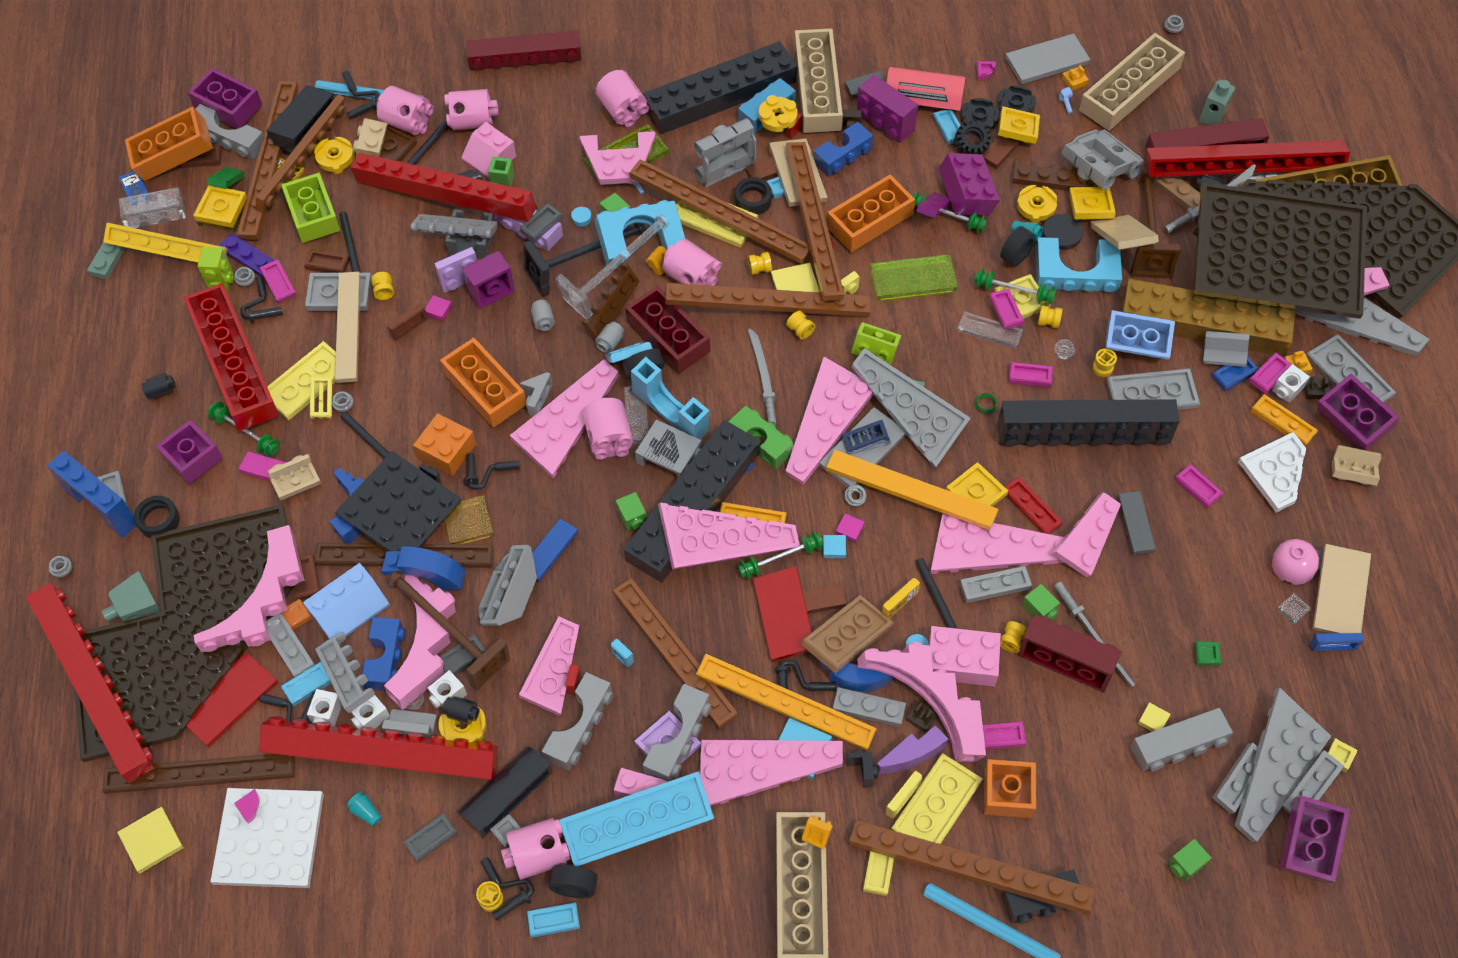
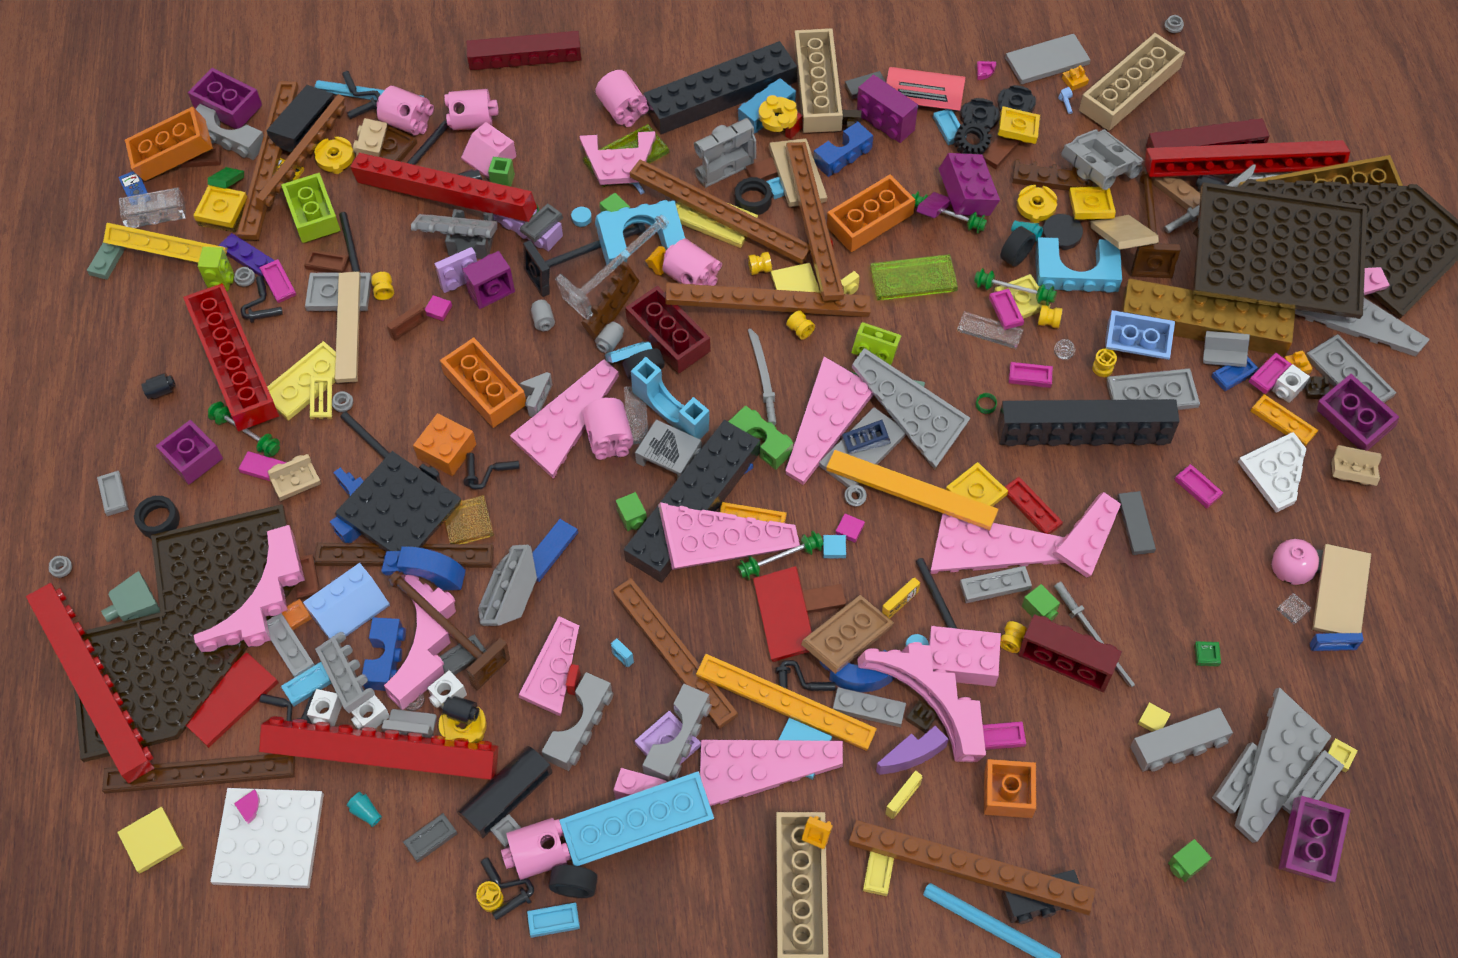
blue arch [47,451,137,539] -> none
black bracket [847,750,878,788] -> none
light yellow tile [891,753,983,844] -> none
sand green torso [1198,80,1236,125] -> none

